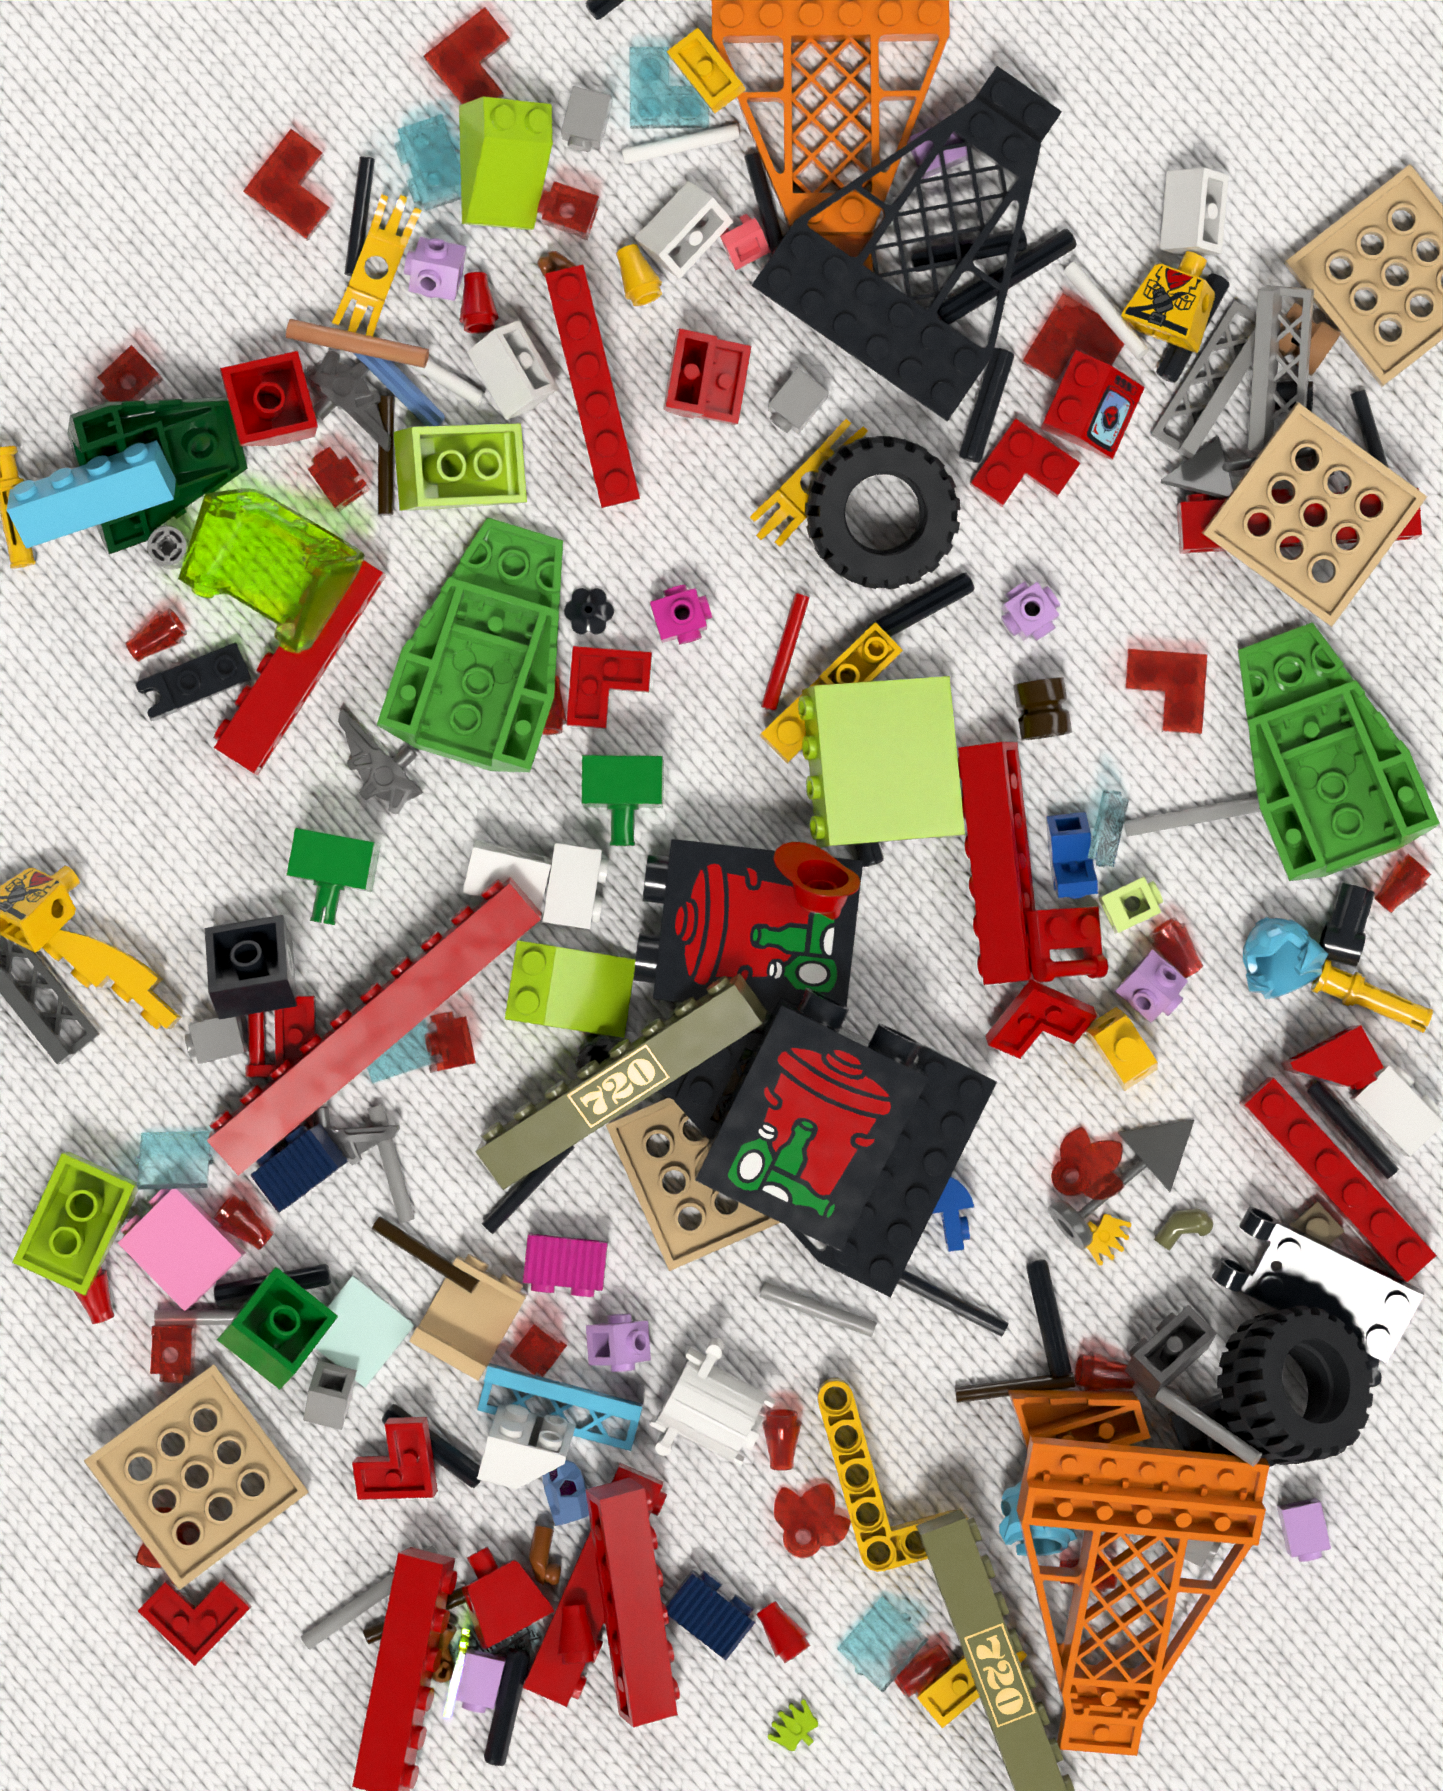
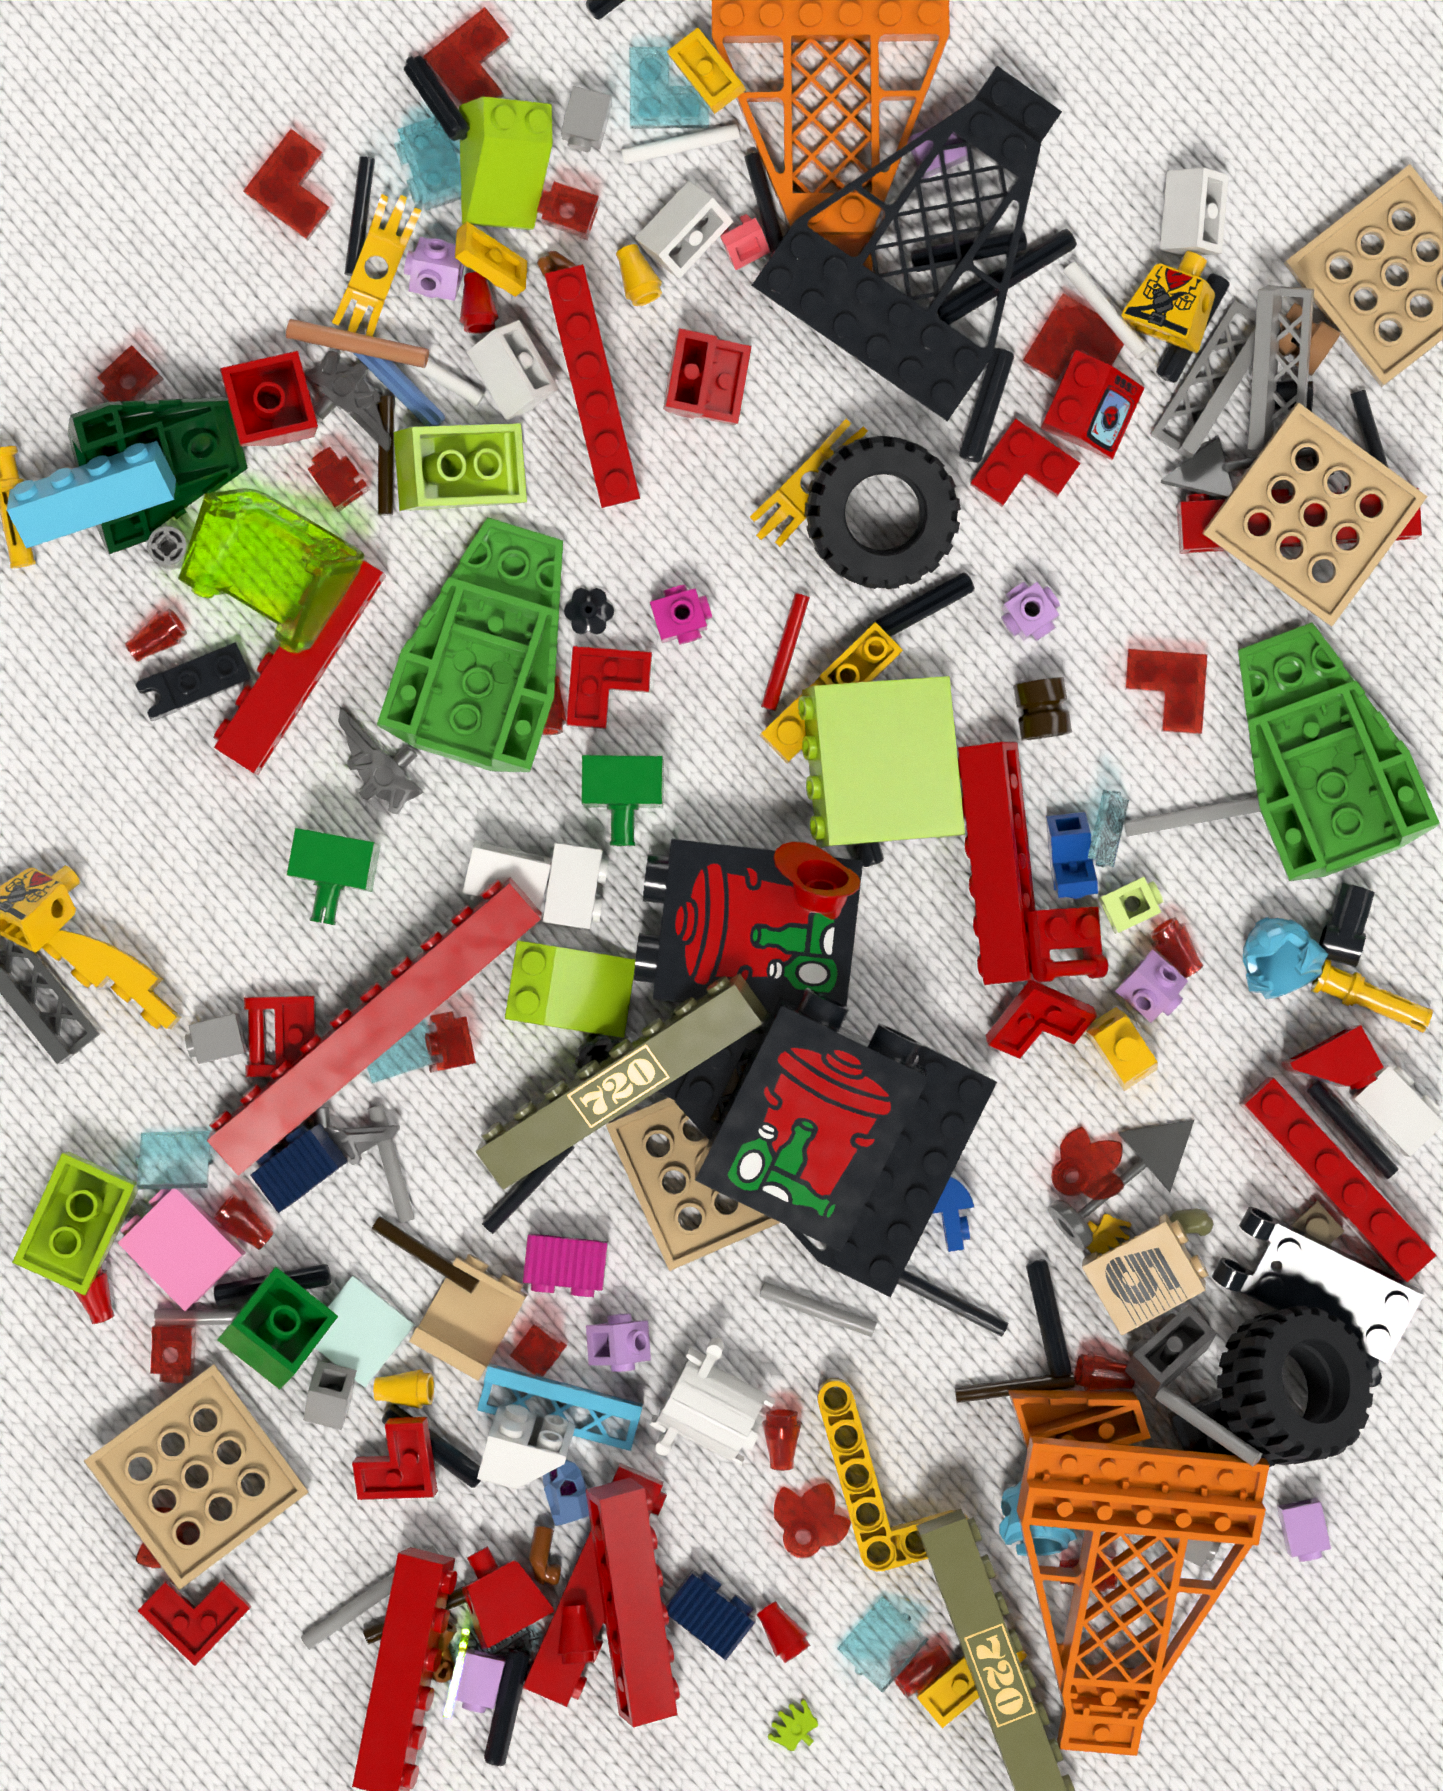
black brick [205,915,297,1020] -> none
light grey brick [768,367,829,434] -> none
clear red cone [1374,854,1432,913] -> none
none -> yellow cone [373,1369,434,1409]
none -> black axle [404,55,470,141]
none -> yellow plate [455,222,527,297]
none -> tan panel [1082,1213,1209,1336]

